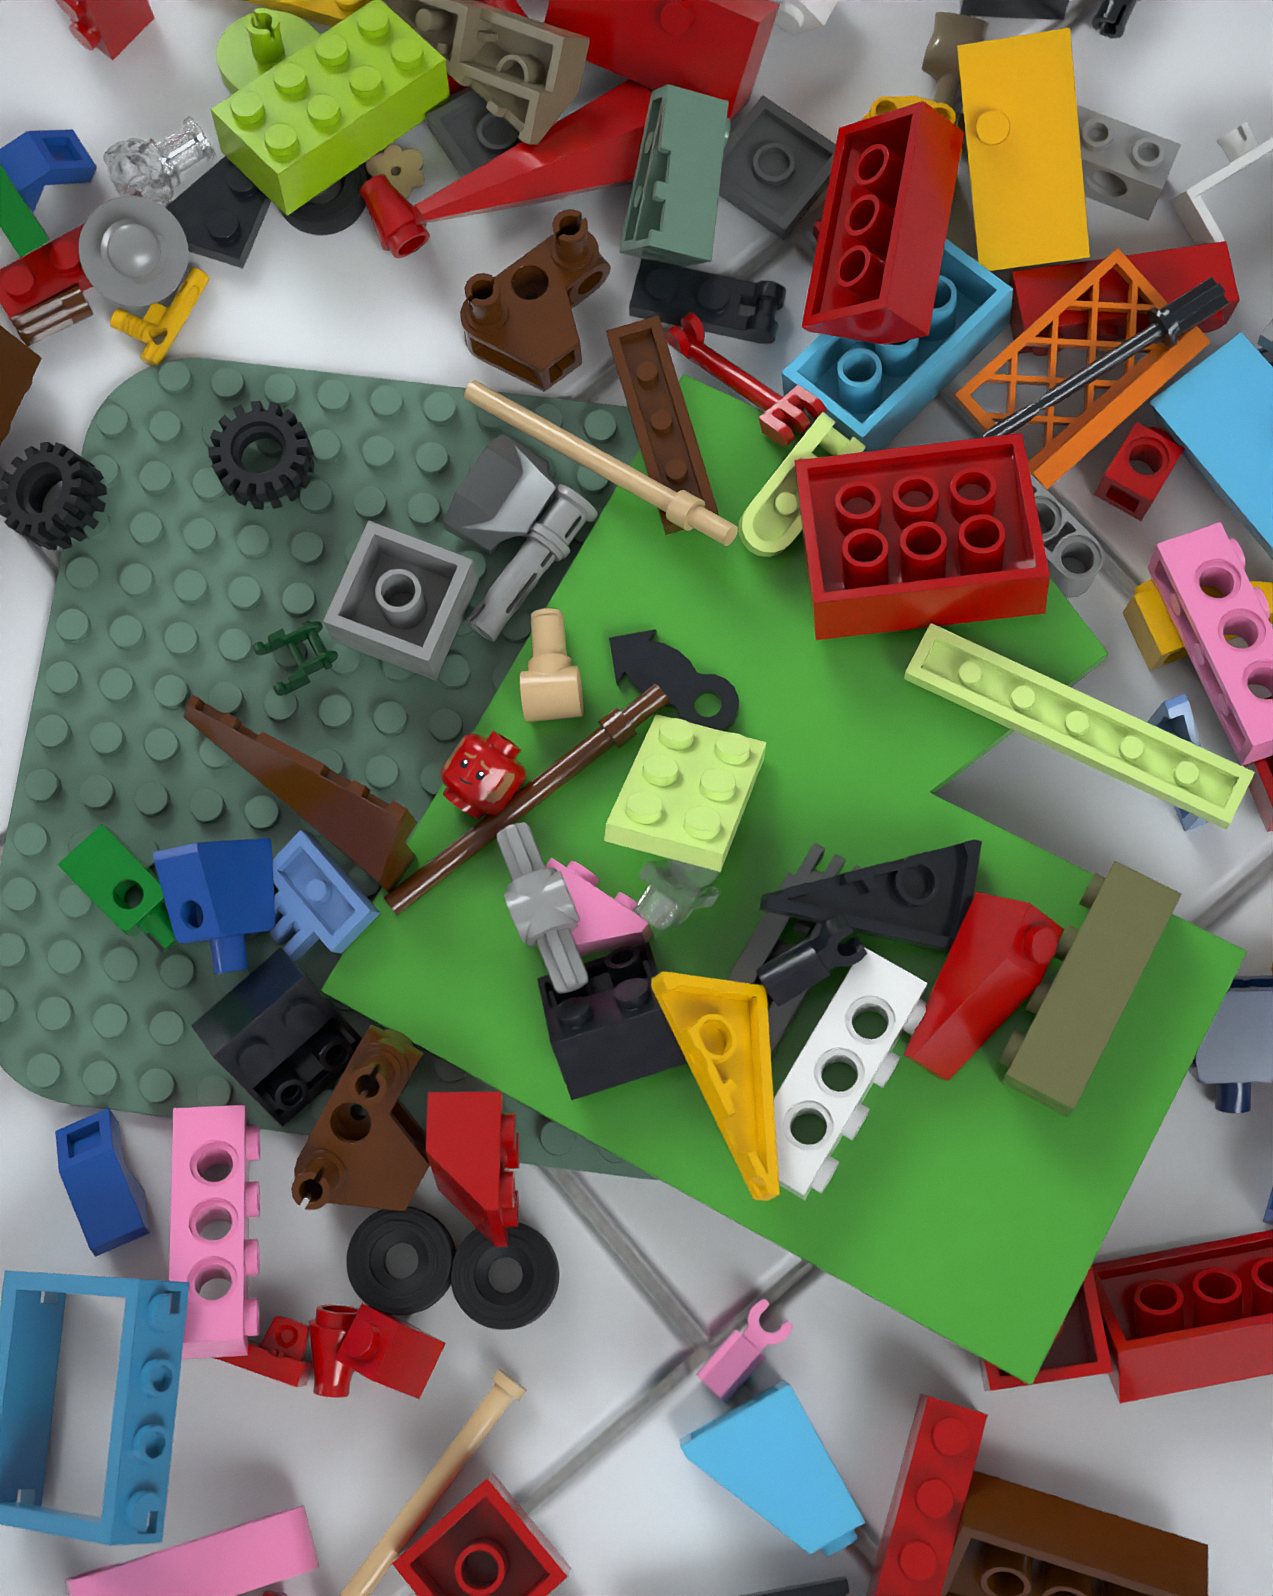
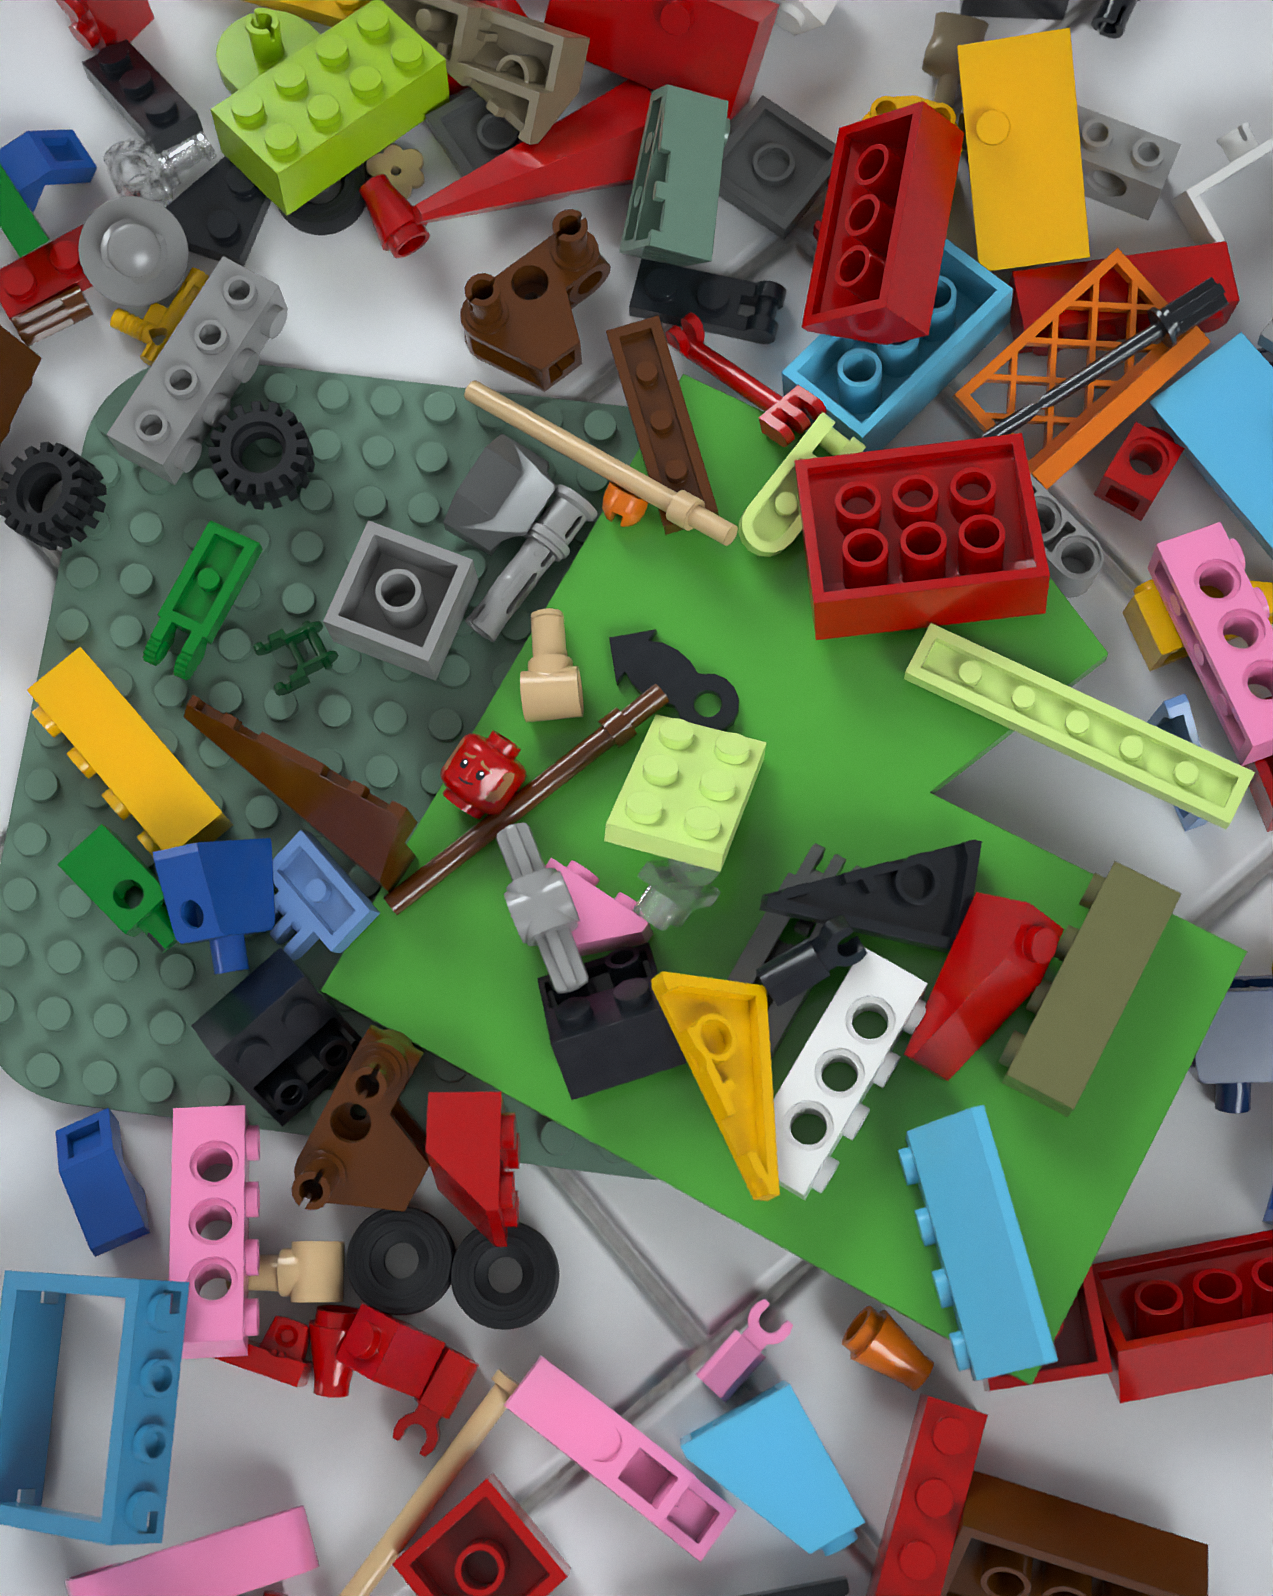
none -> yellow brick [27,647,233,856]
none -> black plate [82,39,203,155]
none -> light grey brick [106,256,288,485]
none -> green hinge [142,521,263,681]
none -> tan pin [226,1241,345,1303]
none -> red bar [392,1345,480,1457]
none -> bright pink slope [504,1356,737,1562]
none -> orange hinge [602,481,649,527]
none -> orange cone [842,1306,934,1391]
none -> medium azure slope [898,1105,1058,1381]

